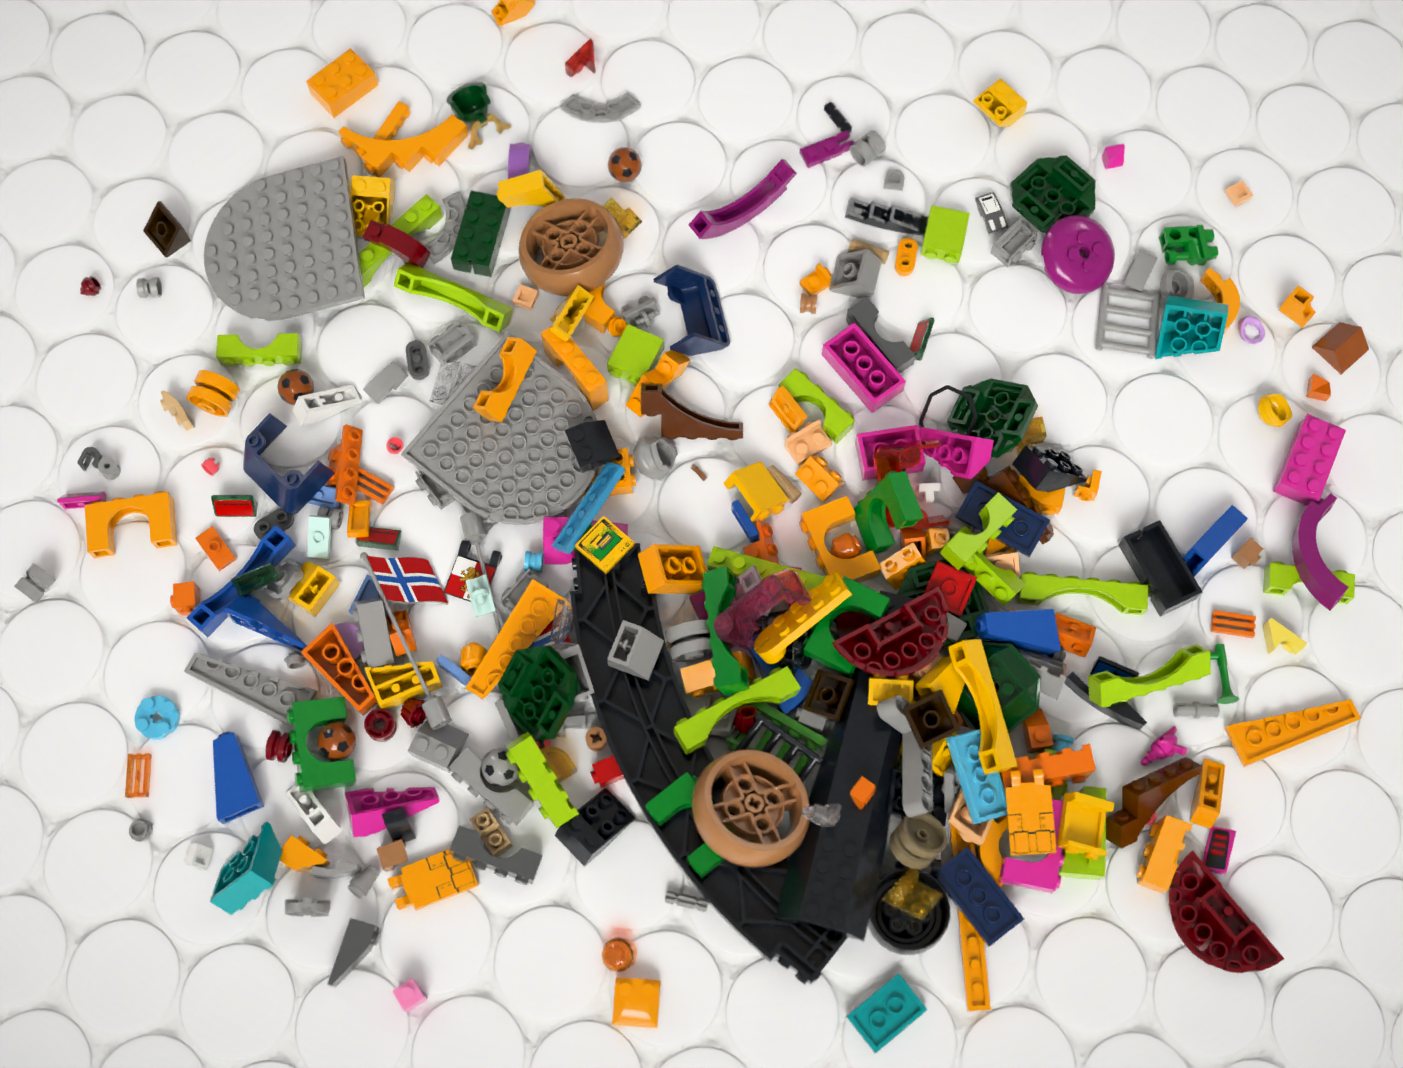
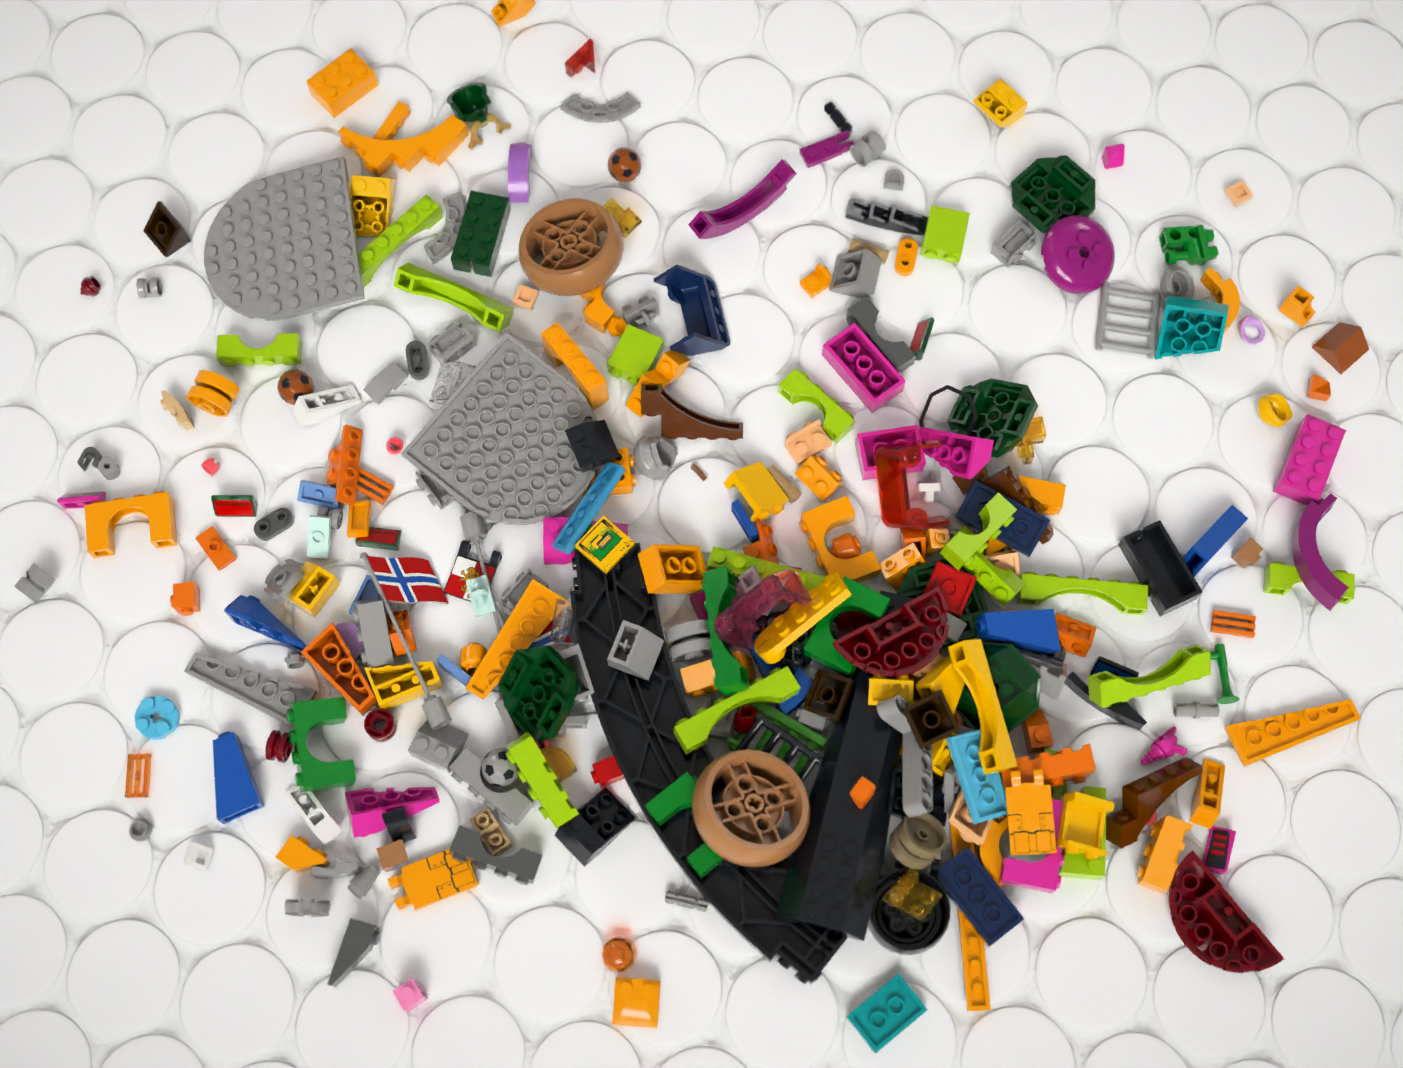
blue arch [186,525,296,637] -> none
teal wedge [210,821,282,915] -> none
clear green slope [231,562,280,596] -> none
dark blue windscreen [243,413,335,515] -> none
dark orange piece [317,722,356,761] -> none
dark red arch [362,220,431,268] -> none
dark red piece [400,698,427,728] -> none
light orange arch [472,337,537,422] -> none
yellow arch [497,170,565,208] -> none
medium azure wheel [524,551,543,573] -> none
yellow arch [549,285,594,342] -> none
medium nougat wheel [585,727,607,752] -> none
light orange plate [768,386,807,433] -> none
medium nougat wheel [800,293,817,314] -> none
clear bracket [801,803,842,827] -> none
green arch [854,471,923,554] -> none
slope [975,192,1009,234] -> none
black slope [1012,445,1088,493] -> none
medium azure wheel [1051,734,1074,751] -> none
light orange bracket [1074,469,1102,501] -> none
light grey slope [1123,250,1158,292] -> none
light yellow slope [1262,618,1307,655] -> none

